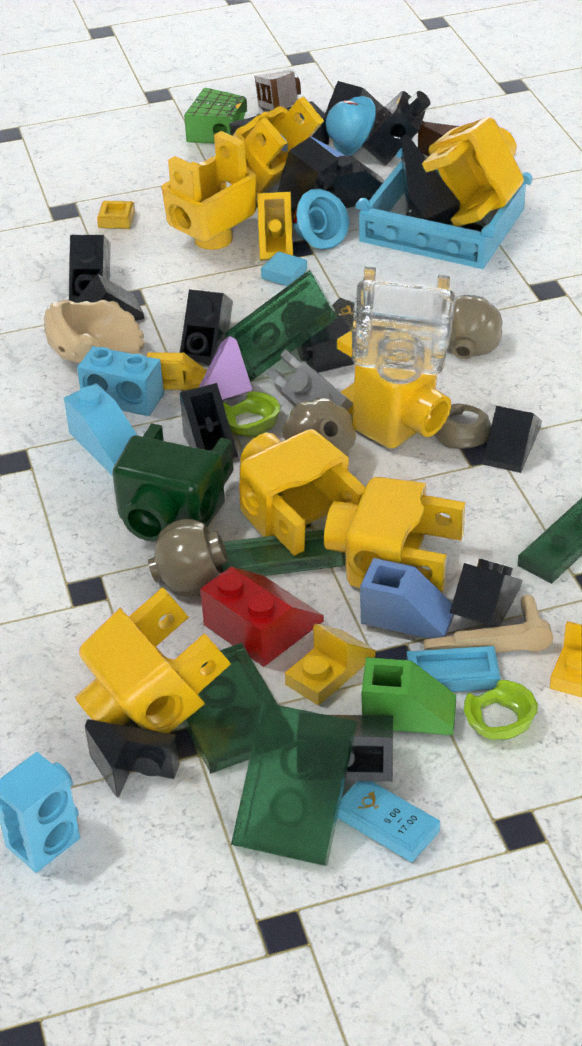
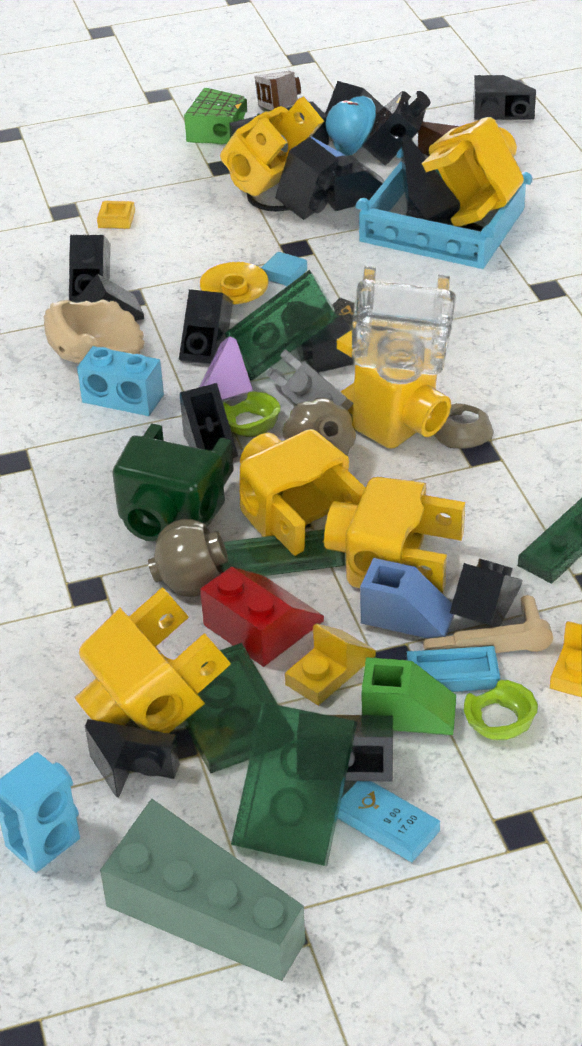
medium azure slope [64,383,137,475] -> none
yellow tile [146,352,207,390] -> none
yellow piece [161,131,256,250] -> none
yellow slope [257,192,293,261] -> none
medium azure hat [292,189,350,249] -> none
dark tan plant [436,295,503,359] -> none
black slope [483,406,542,473] -> none
none -> sand green wedge [100,798,306,981]
none -> yellow dish [200,262,269,304]
none -> black slope [473,75,536,120]

